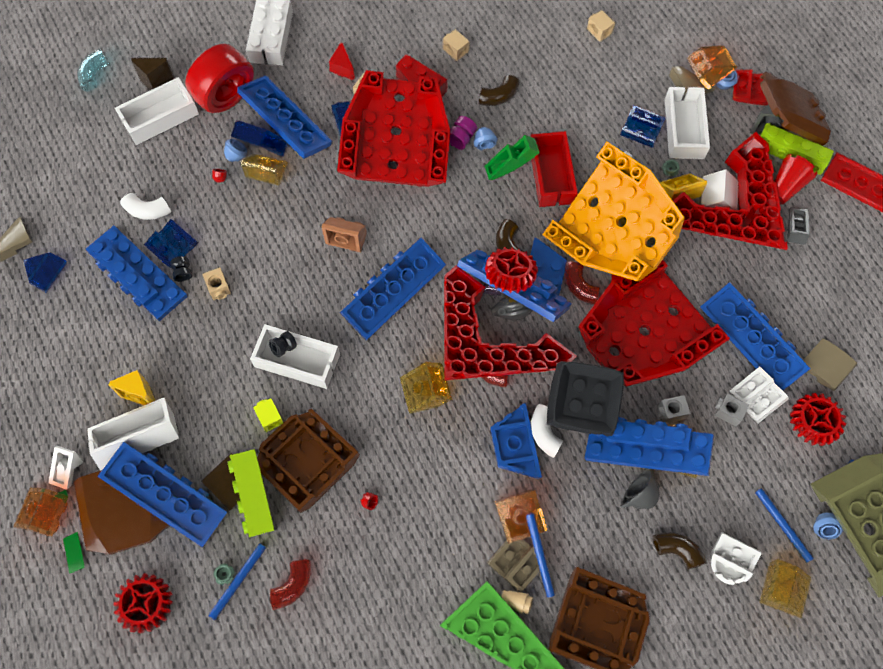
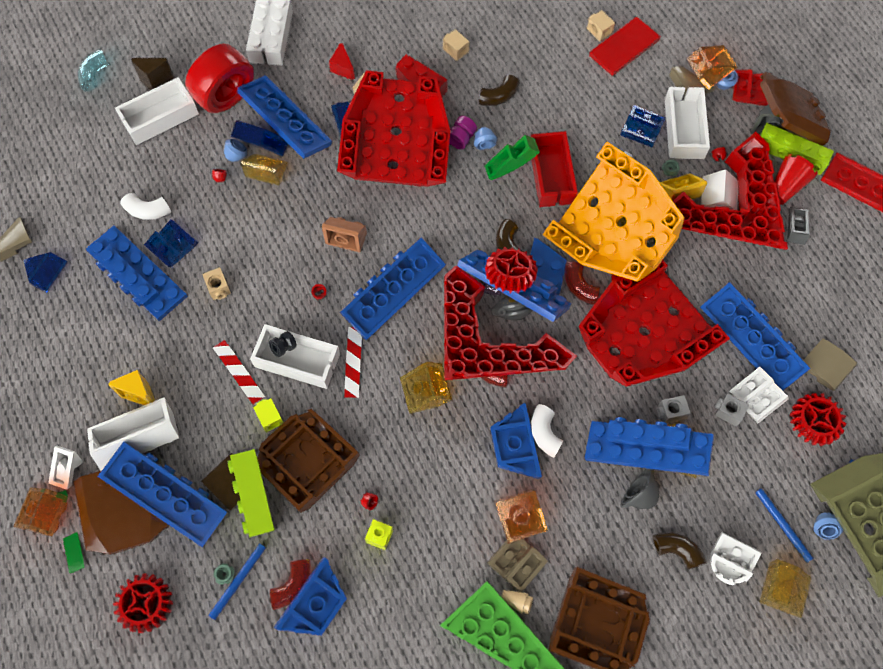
black wheel [170,256,192,282] -> none
blue bar [526,513,555,598] -> none
black piece [546,361,624,436] -> none
none -> sticker [213,340,265,404]
none -> blue wing [274,557,347,636]
none -> red hinge [311,284,327,300]
none -> sticker [344,327,362,398]
none -> neon yellow brick [365,519,393,550]
none -> red tile [589,17,661,76]
none -> red hinge [711,147,727,162]

